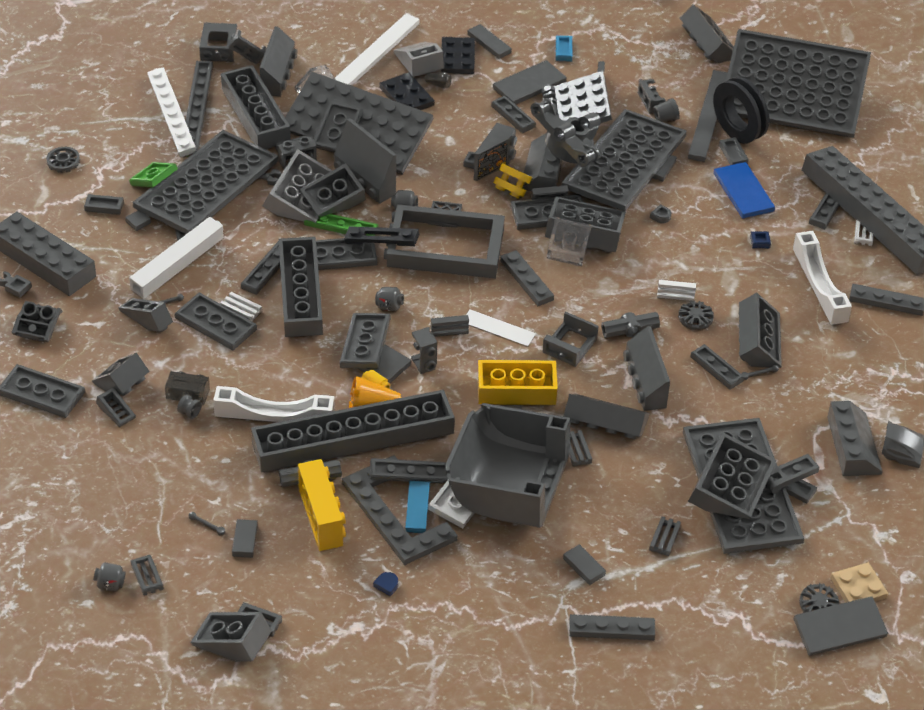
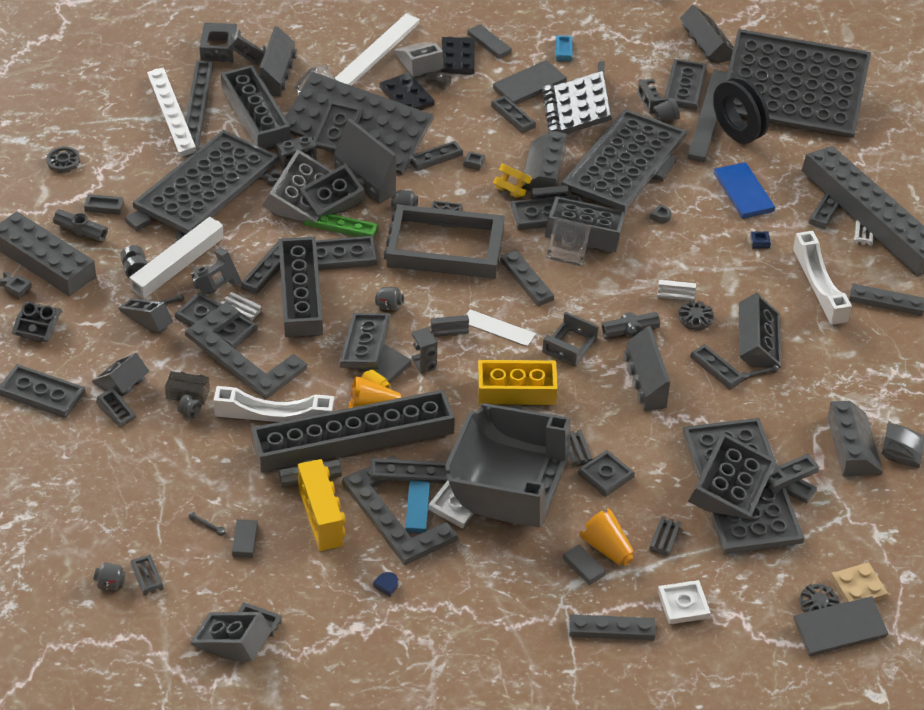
bright green tile [129,162,178,187] -> none
black container [344,226,420,247] -> none
dark grey slope [474,123,517,181] -> none
dark grey piece [531,98,601,167] -> none
dark grey slope [563,393,650,439] -> none
dark grey tile [719,137,749,165] -> none
none -> dark grey piece [53,209,108,242]
none -> dark grey wheel [120,245,148,279]
none -> dark grey plate [185,301,307,400]
none -> dark grey tile [191,247,242,295]
none -> dark grey tile [410,141,463,171]
none -> dark grey tile [578,450,635,497]
none -> light orange cone [579,508,635,566]
none -> white plate [658,580,711,625]
none -> dark grey tile [664,59,707,110]

